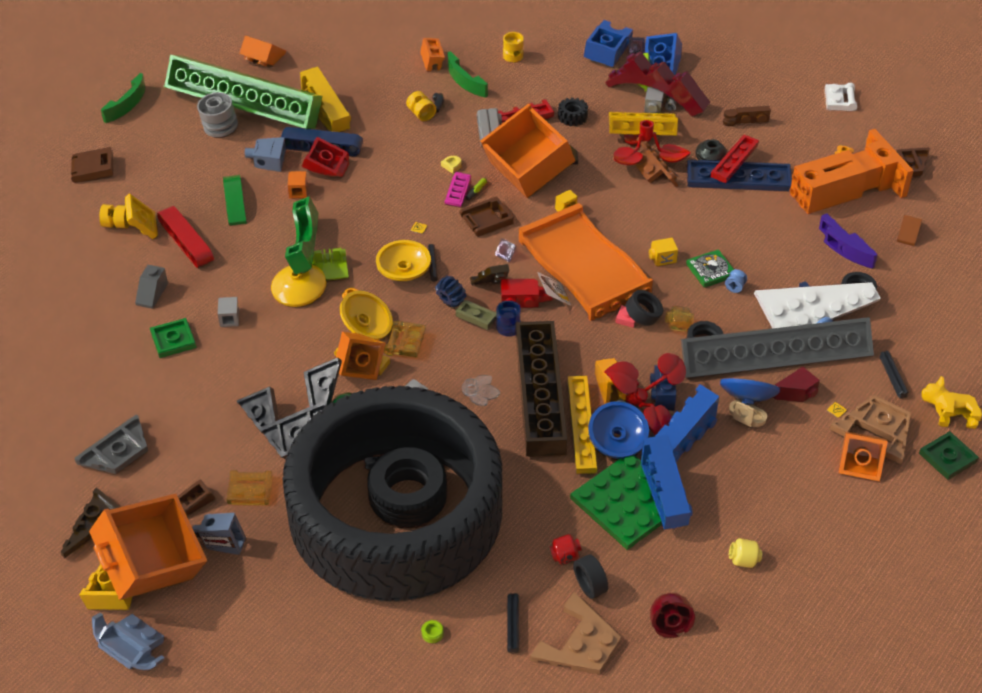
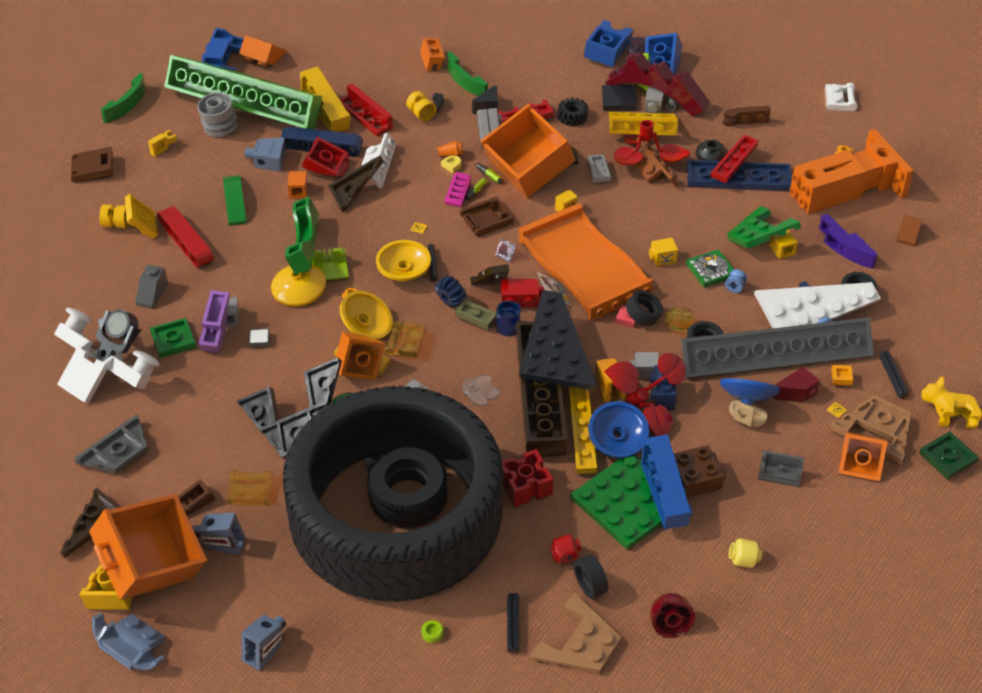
yellow wheel [503,32,524,62] -> none
blue wedge [656,384,719,462] -> none
reddish brown wing [897,147,930,177] -> none
none -> white piece [54,307,160,403]
none -> yellow plate [148,130,177,157]
none -> medium lavender slope [199,290,230,353]
none -> blue bracket [202,28,244,71]
none -> sand blue torso [241,615,286,671]
none -> white tile [249,329,269,348]
none -> dark brown wing [328,155,384,212]
none -> red fence [339,83,393,136]
none -> white bracket [361,133,396,189]
none -> orange cone [438,140,463,157]
none -> black slope [472,85,498,115]
none -> piece [476,163,503,183]
none -> red brick [502,449,553,507]
none -> black wing [519,290,596,391]
none -> light grey plate [587,154,611,183]
none -> black tile [601,85,636,110]
none -> light grey brick [631,352,659,380]
none -> reddish brown brick [674,445,726,498]
none -> green wing [727,206,802,248]
none -> dark grey hinge [758,450,804,487]
none -> yellow brick [769,230,798,259]
none -> light orange plate [831,365,853,386]

